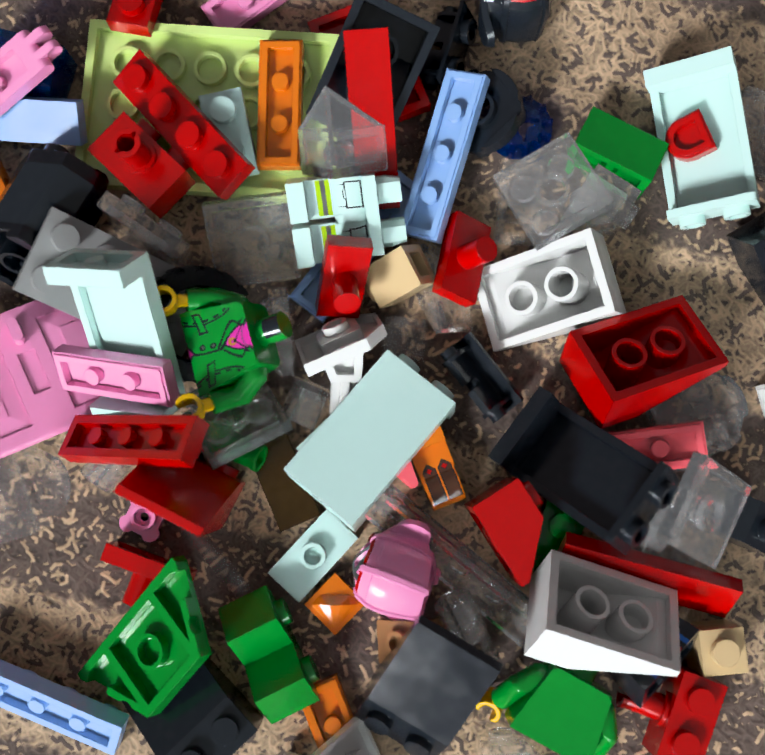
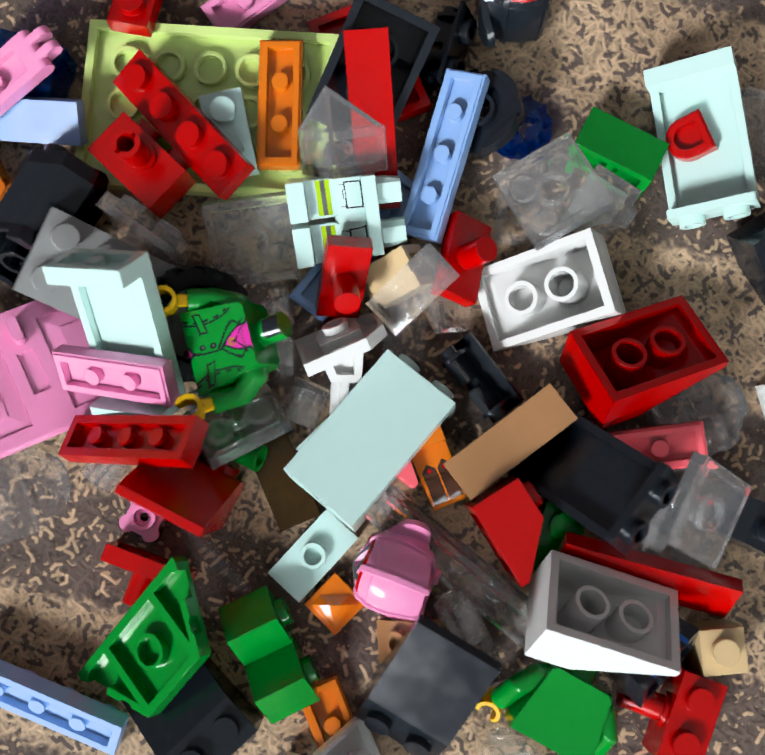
none -> clear tile [366,242,460,336]
none -> medium nougat tile [443,383,578,500]

